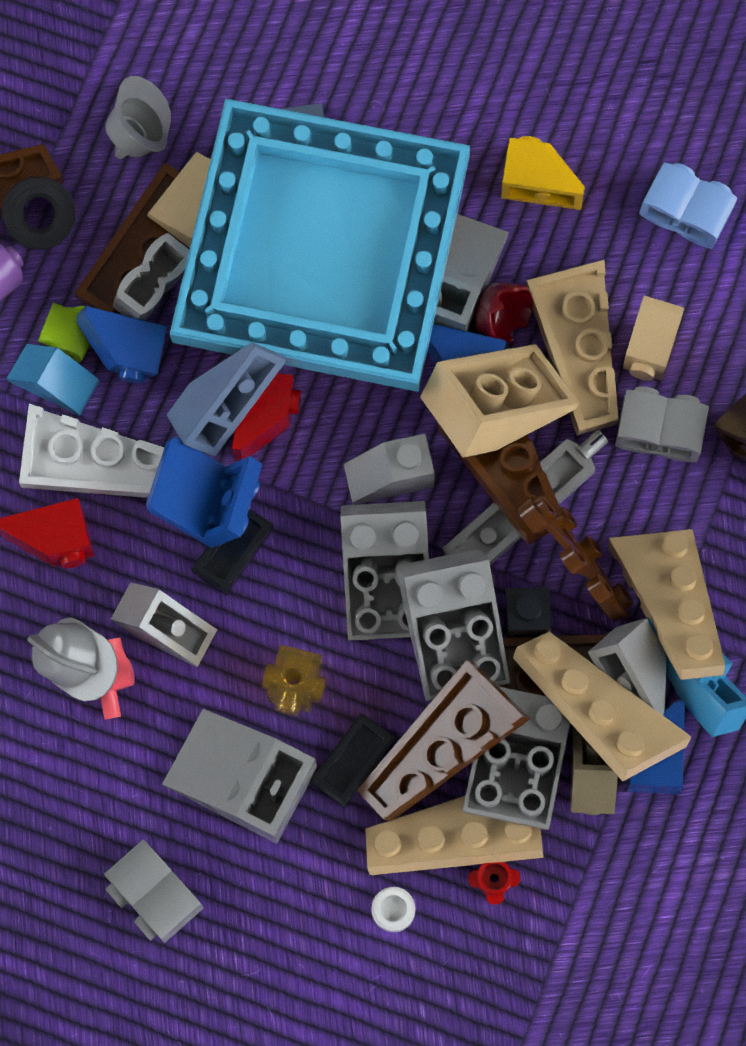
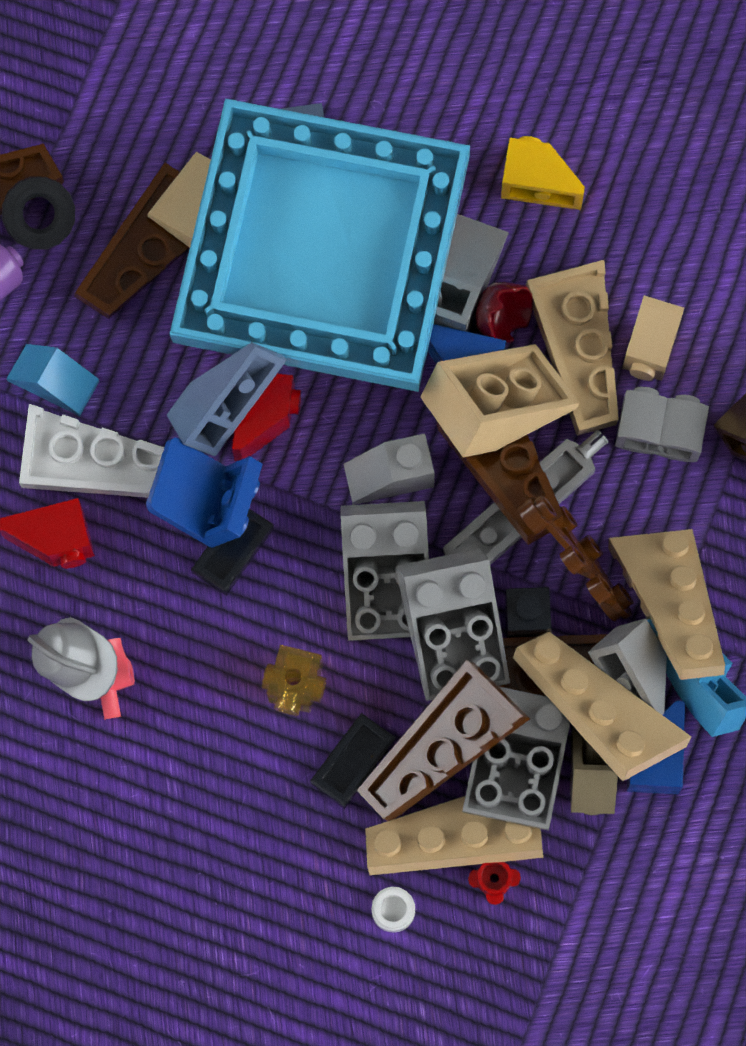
lime piece [38,302,93,363] -> none
blue slope [76,306,167,384] -> none
light grey brick [104,839,204,944] -> none
light grey piece [105,76,171,159] -> none
light grey slope [110,582,217,667] -> none
light grey brick [113,233,189,321] -> none
light grey slope [162,709,317,844] -> none
light blue brick [639,163,737,249] -> none

